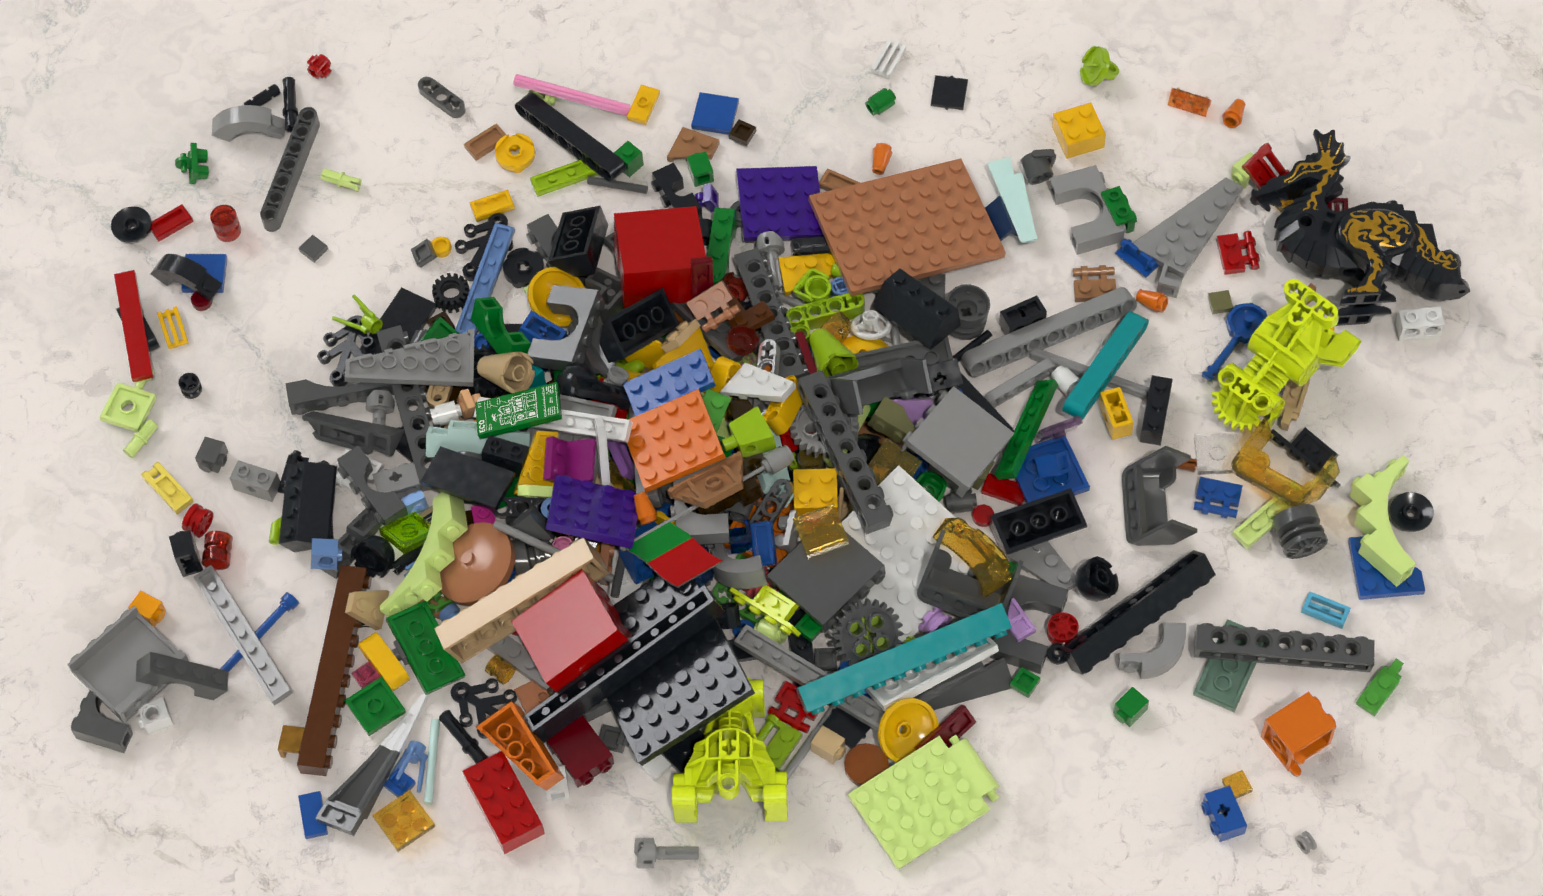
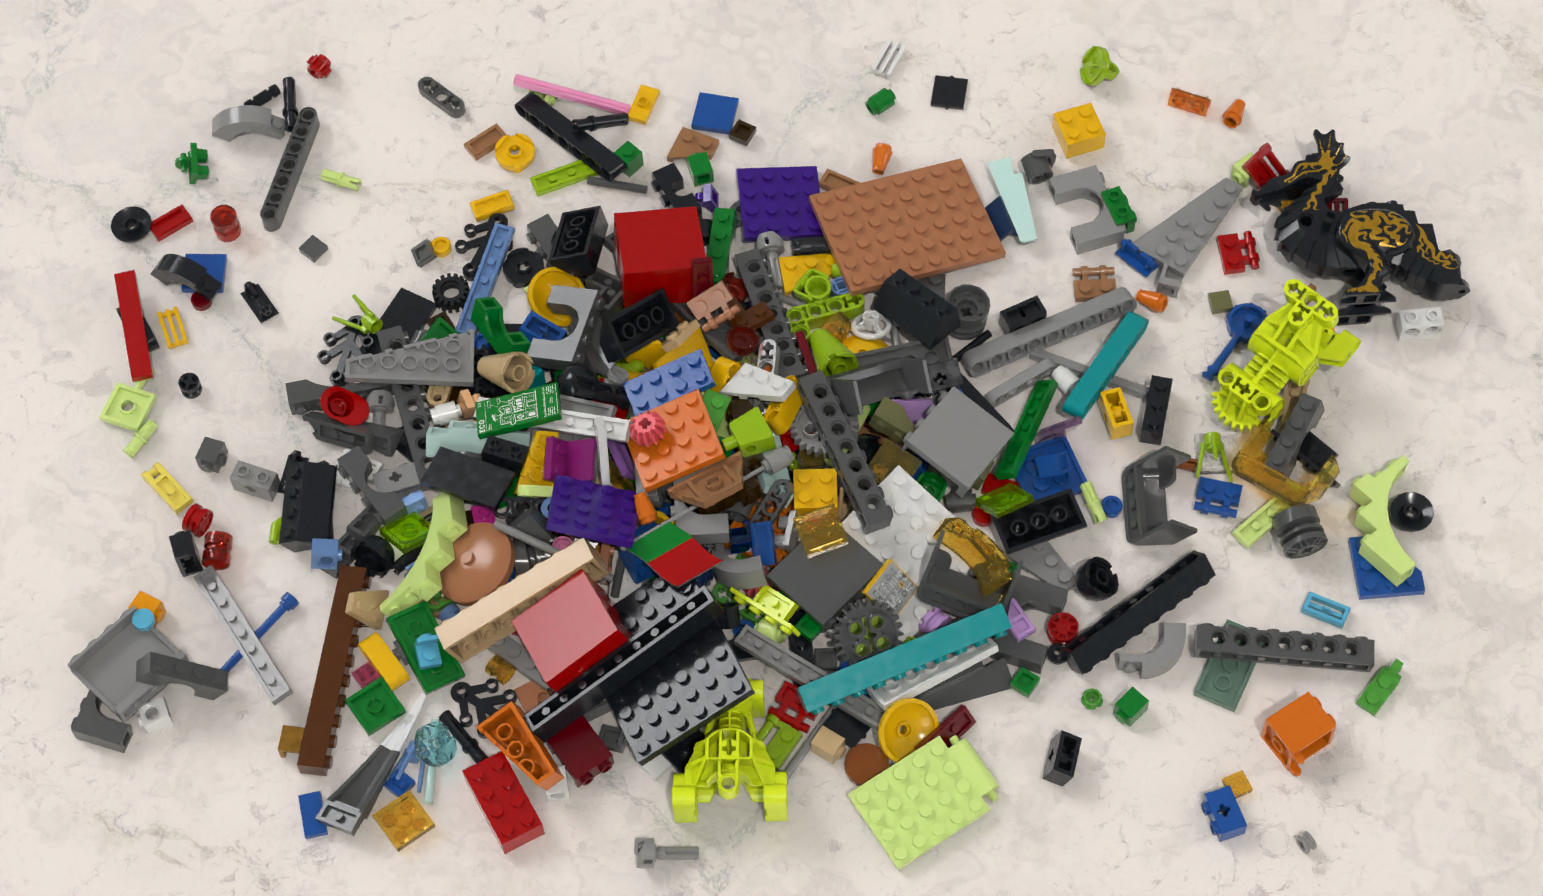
none -> medium azure tile [132,608,155,631]
none -> black hinge [240,281,279,323]
none -> red piece [320,386,370,426]
none -> medium azure bracket [414,633,442,670]
none -> clear light blue plate [414,722,457,767]
none -> black pin [571,112,629,132]
none -> coral gear [629,410,667,448]
none -> tile [862,559,918,615]
none -> clear neon green tile [975,483,1034,518]
none -> black brick [1042,730,1082,787]
none -> yellowish green axle [1080,481,1108,524]
none -> bright green plate [1081,688,1103,710]
none -> blue tile [1101,496,1123,518]
none -> lime plant [1195,432,1233,483]
none -> dark grey arch [1264,393,1325,483]

